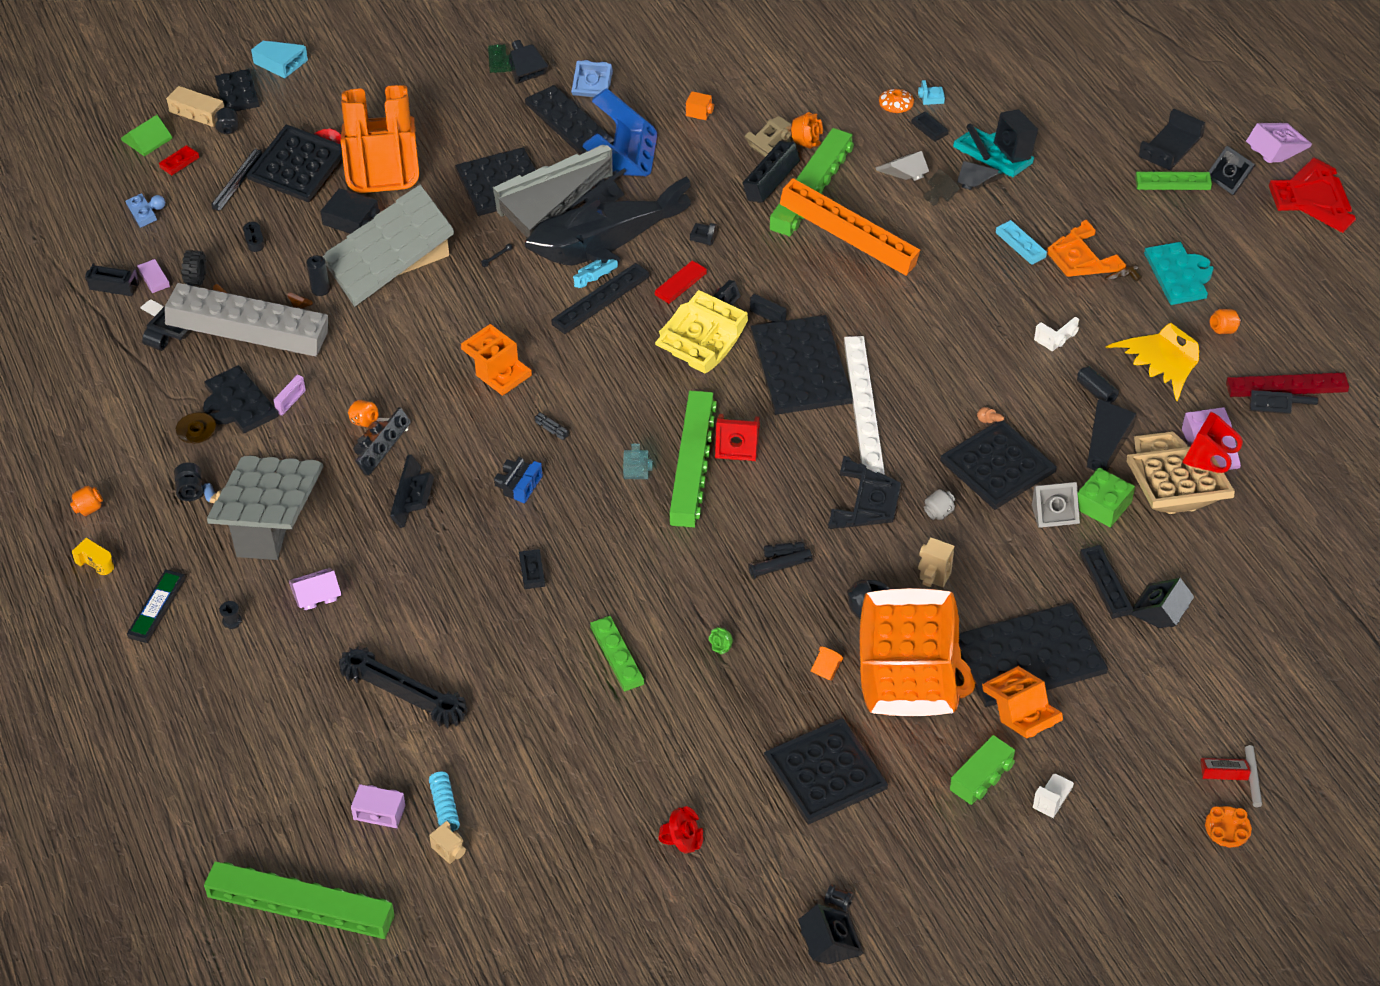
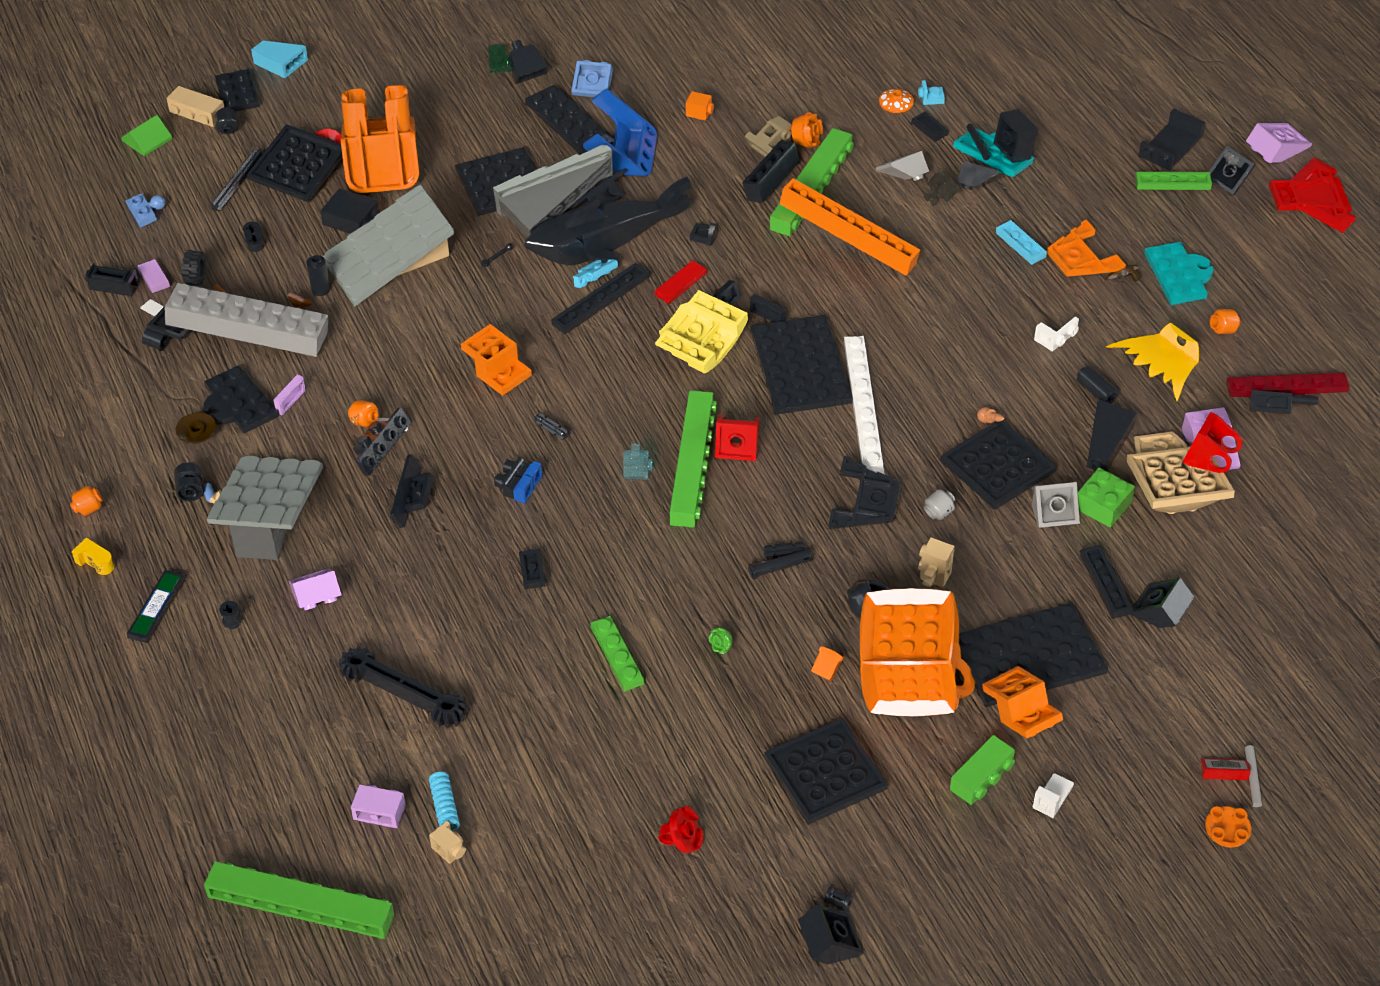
red plate [159,145,199,176] -> none

